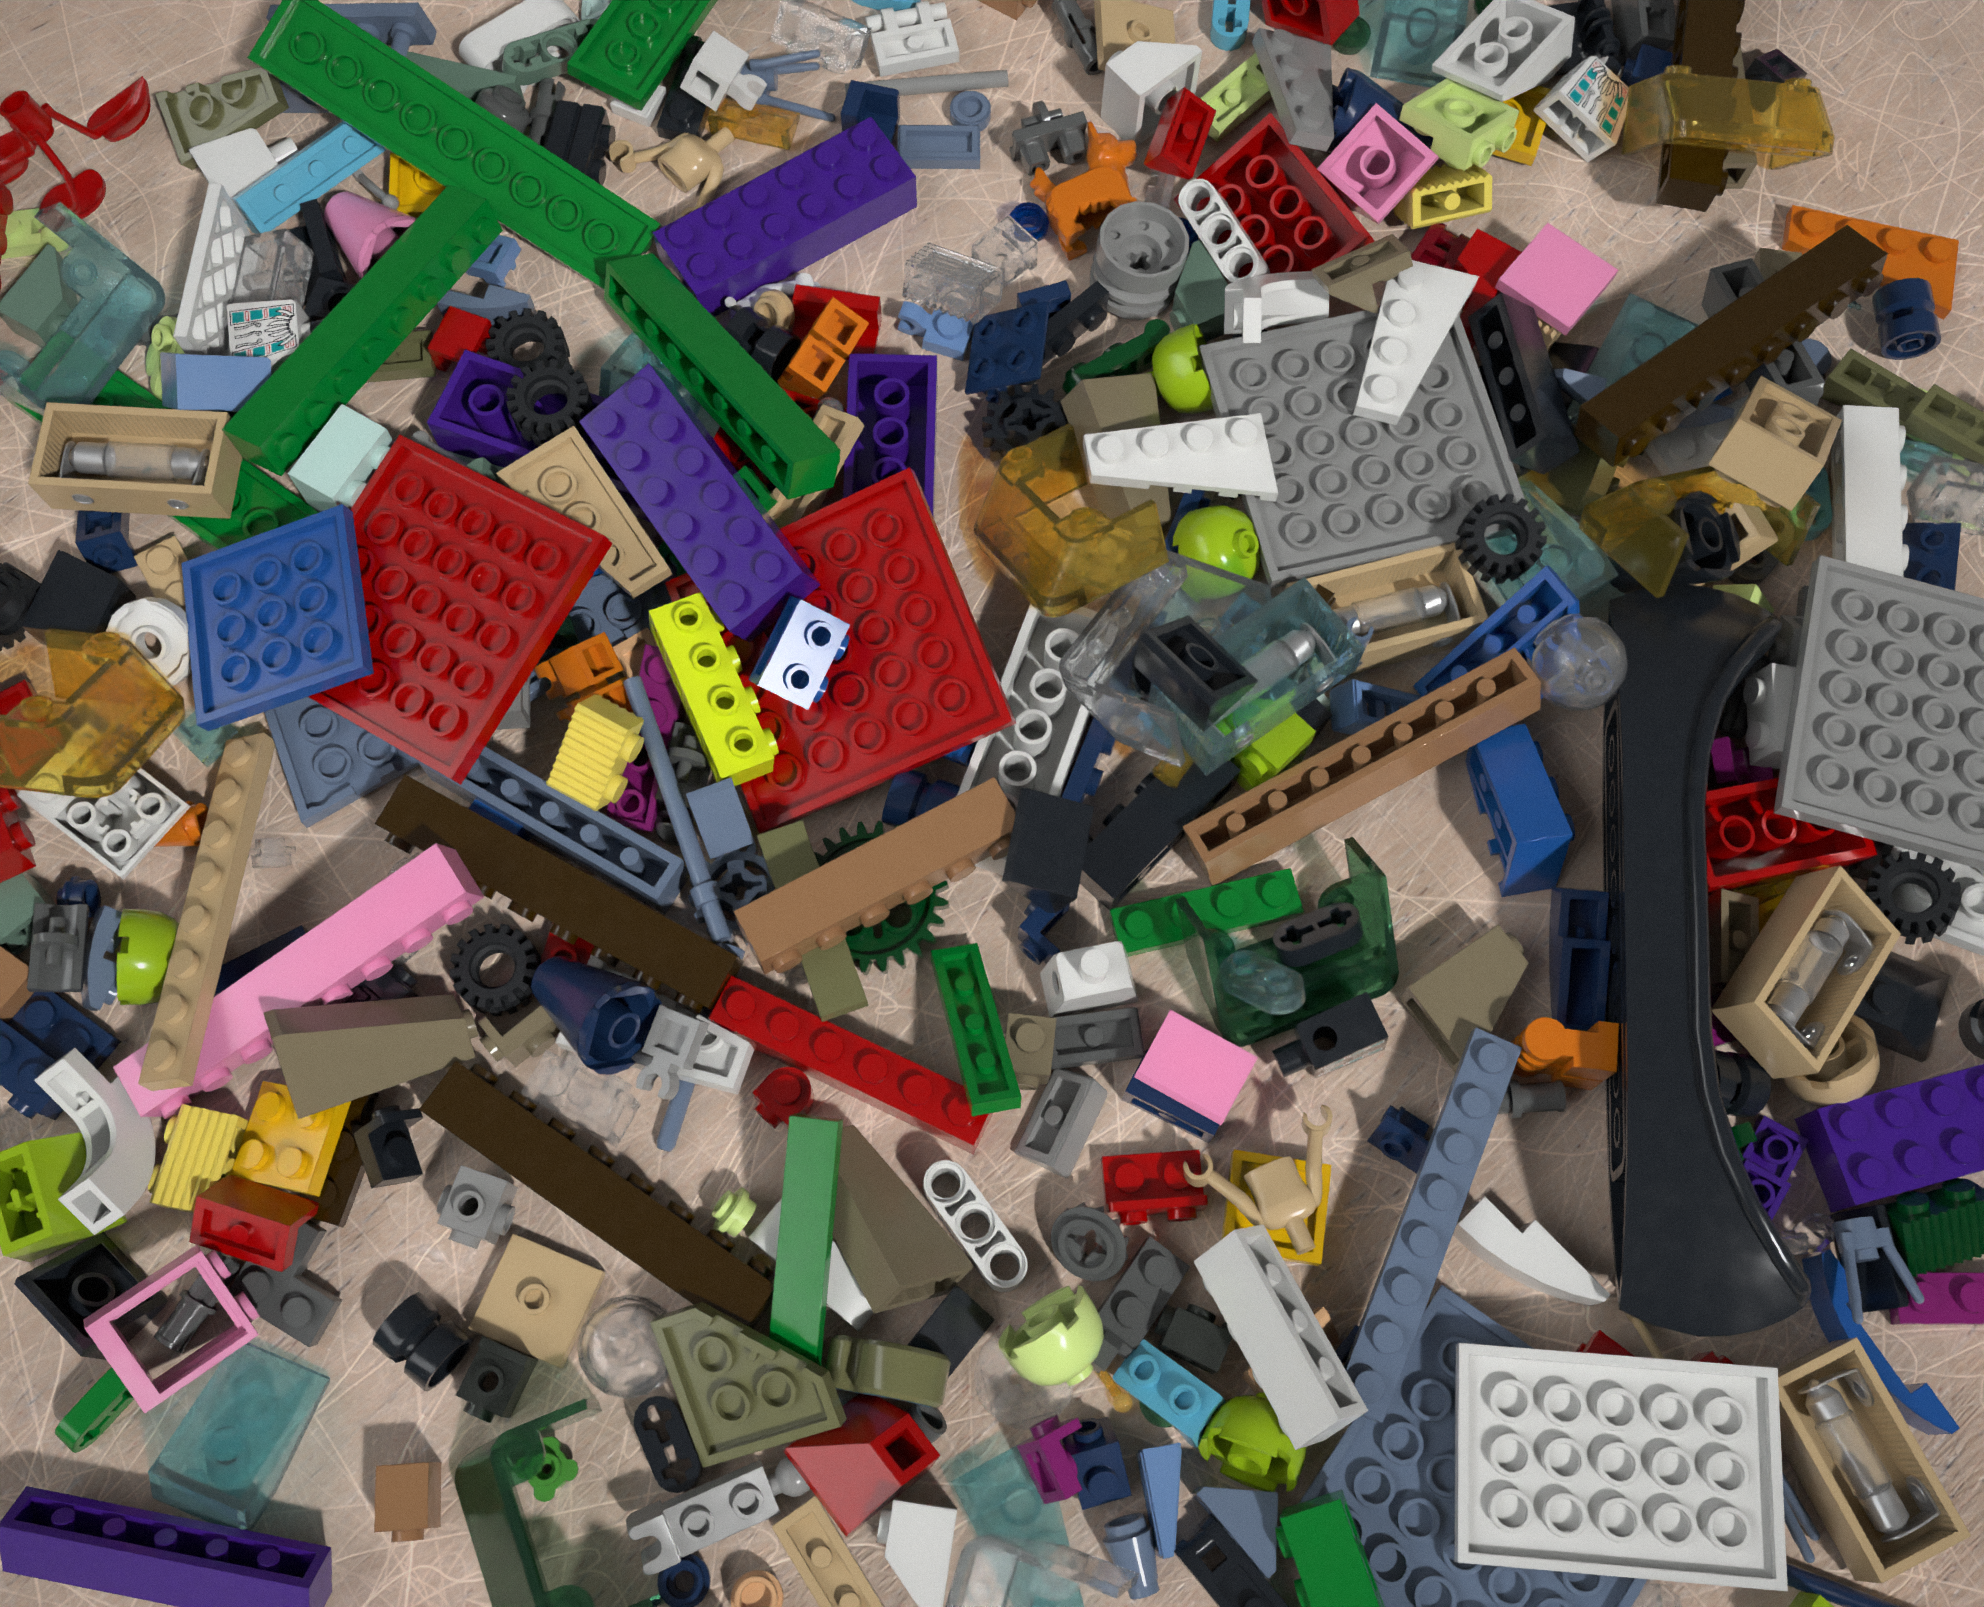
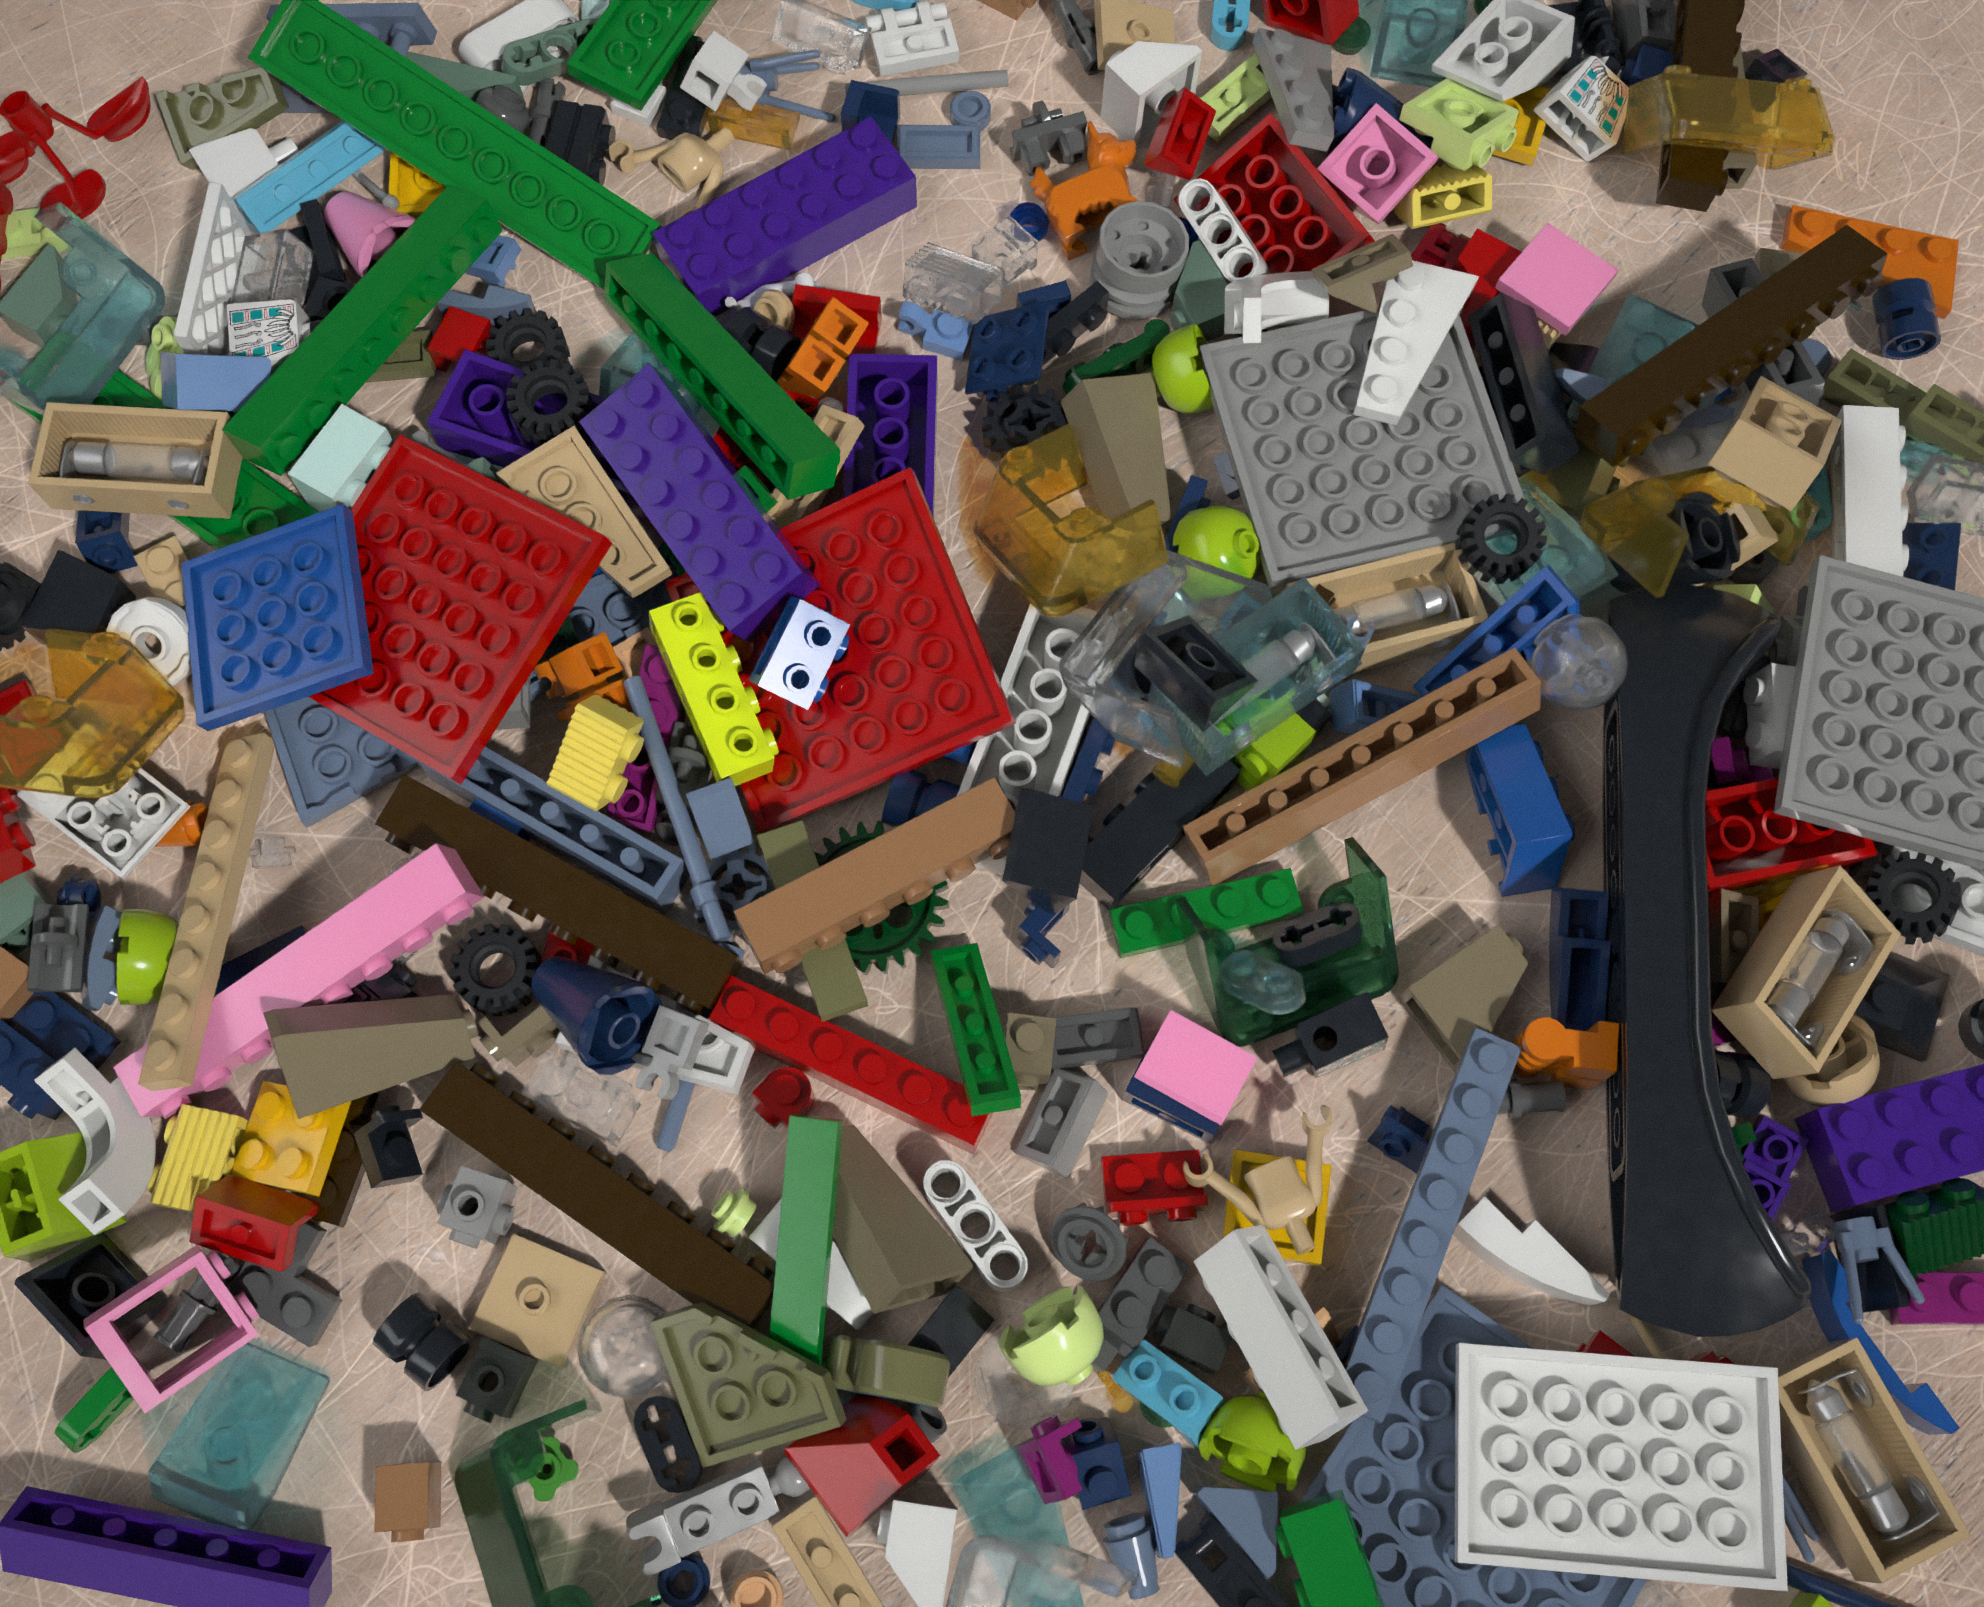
clear light blue tile [171,711,243,768] -> none
white torso [1040,941,1138,1018] -> none
white wing [1083,413,1278,502] -> none

